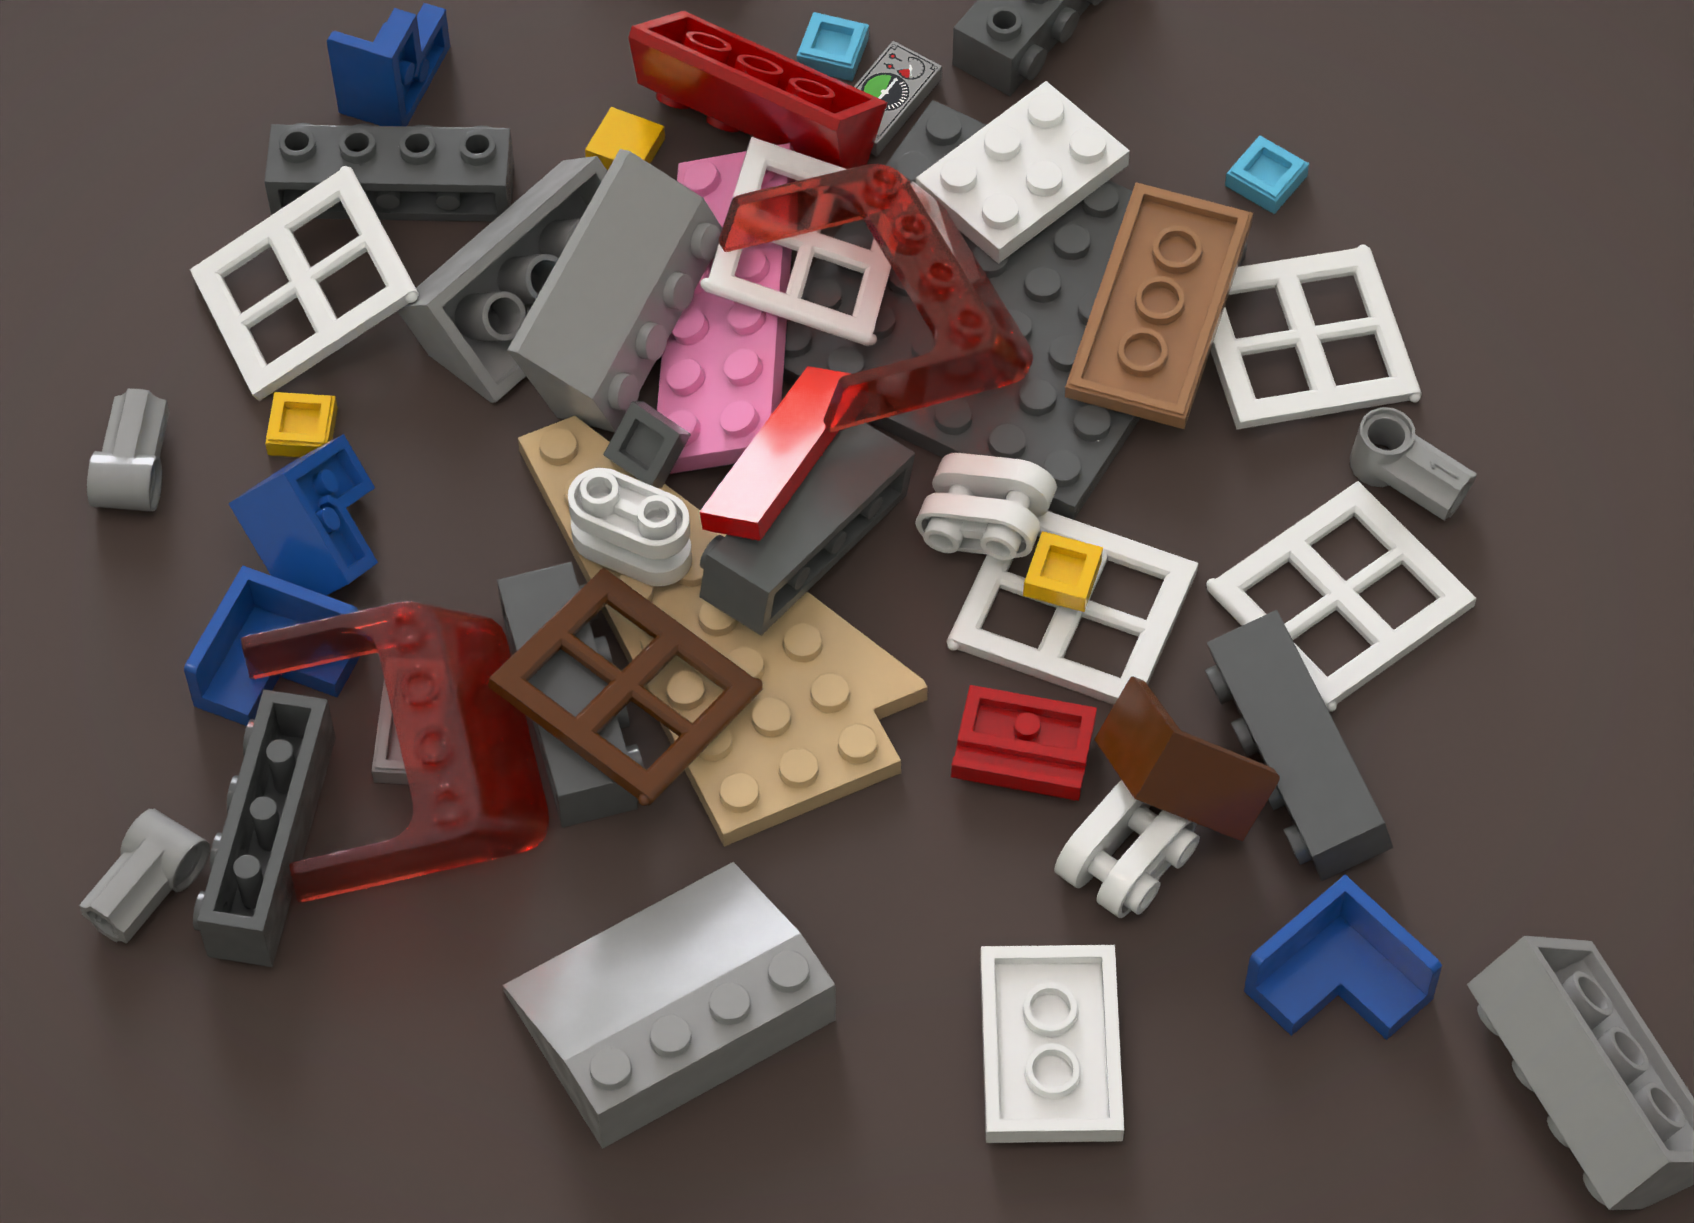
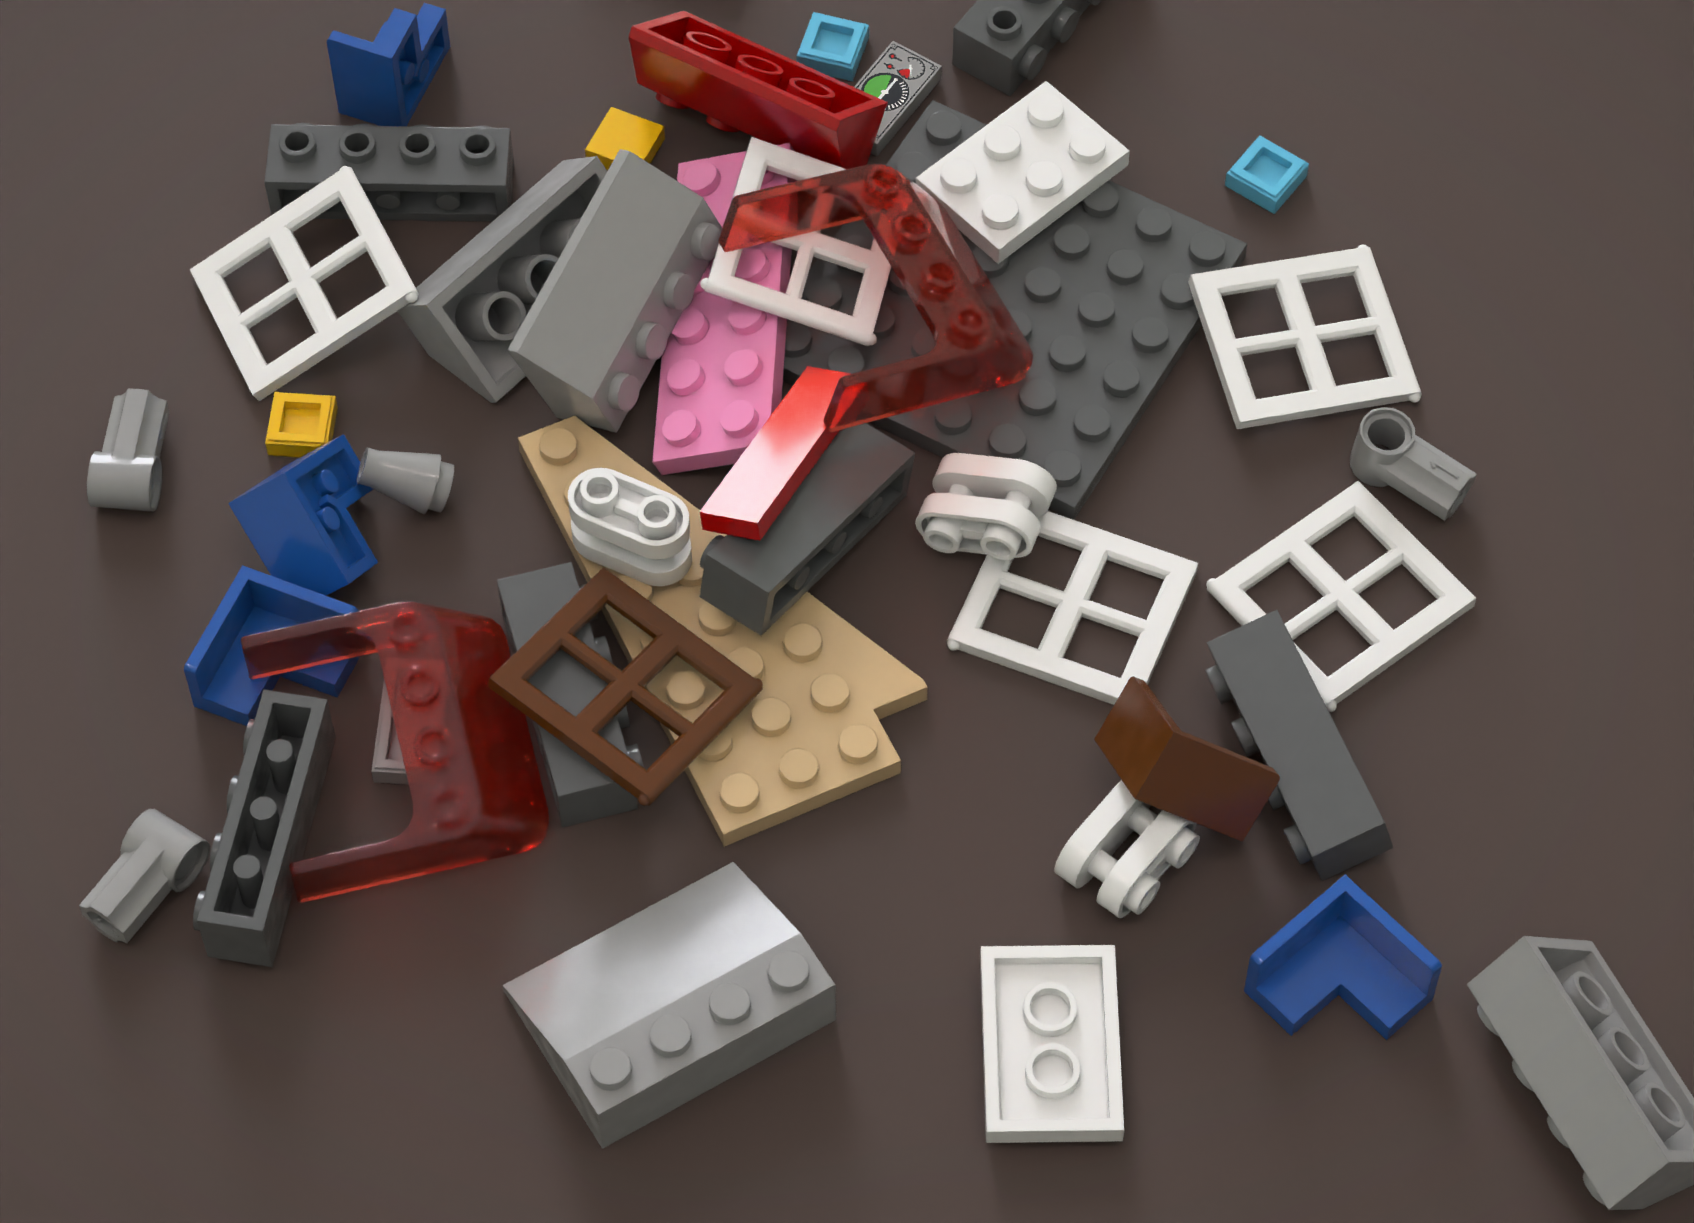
dark grey plate [603,401,691,488] -> none
red plate [951,685,1097,801] -> none
yellow plate [1023,531,1103,612] -> none
medium nougat tile [1065,182,1253,429] -> none
none -> light grey cone [357,447,454,514]

